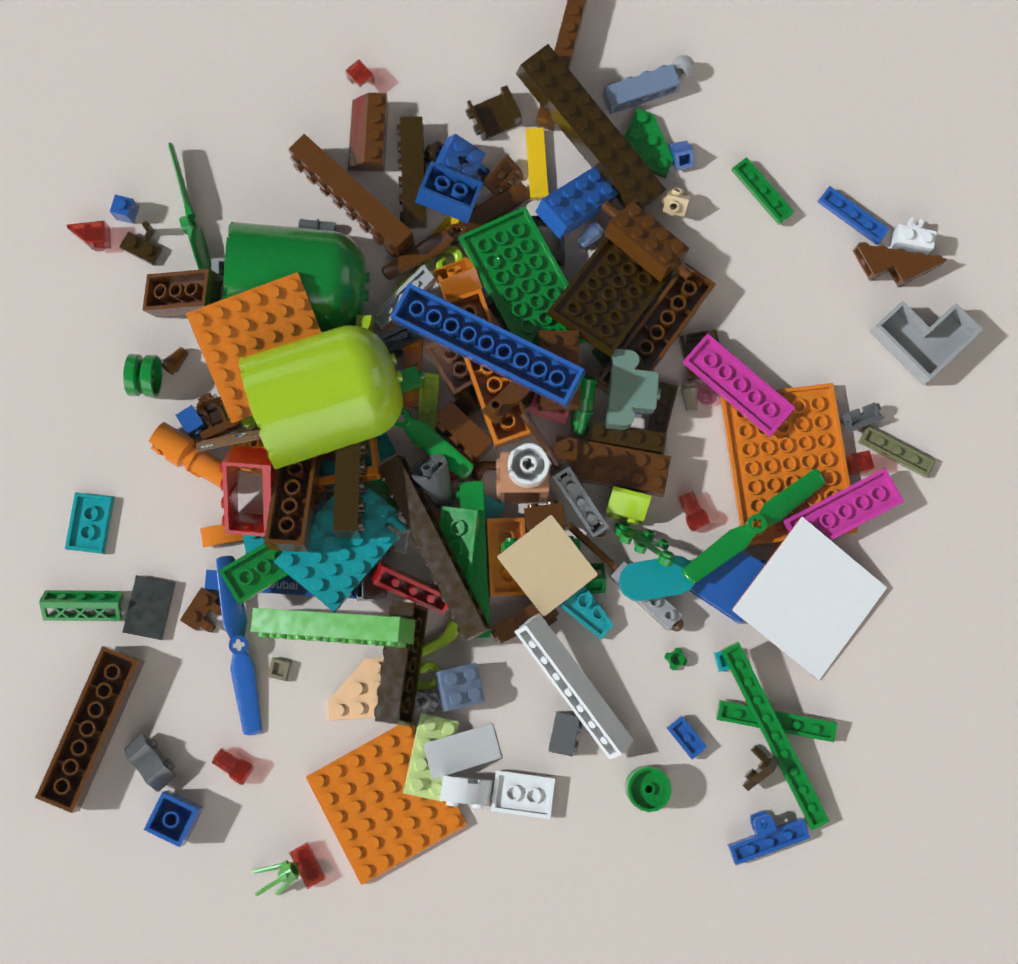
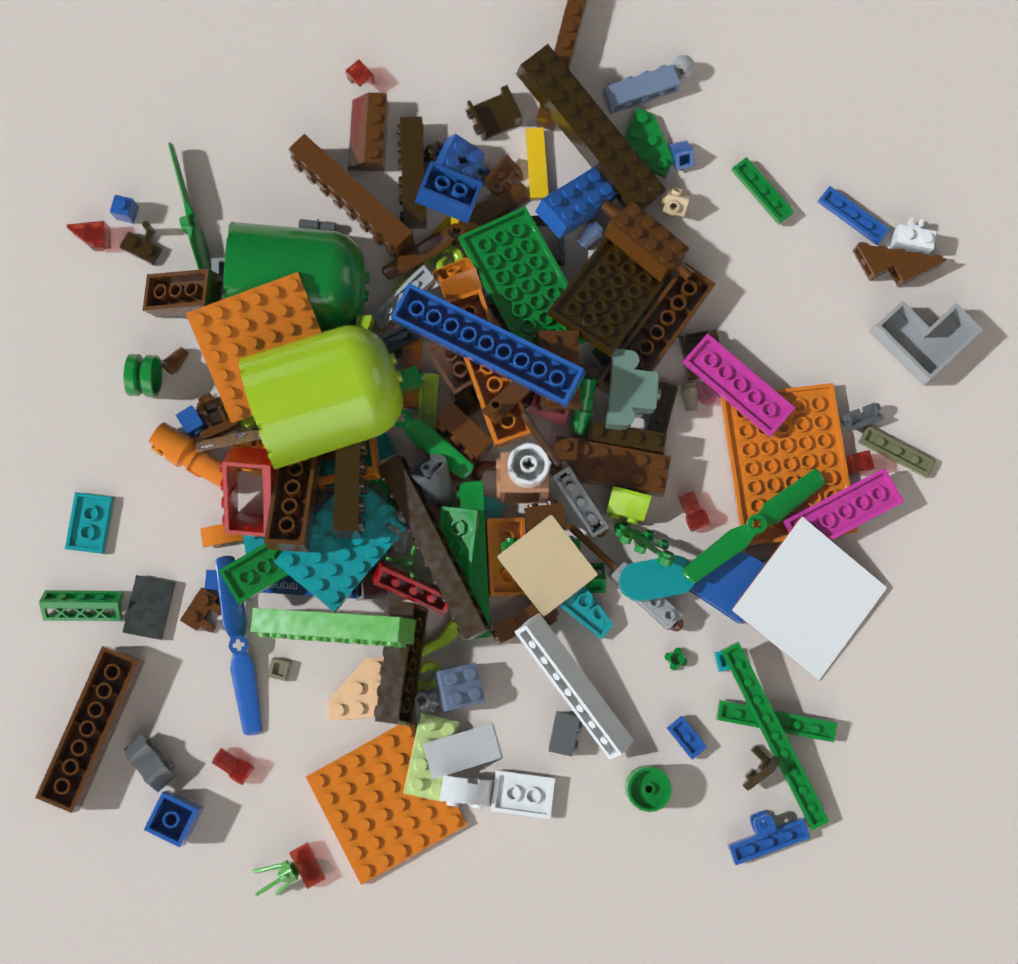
none -> bright green plant [386,545,416,578]

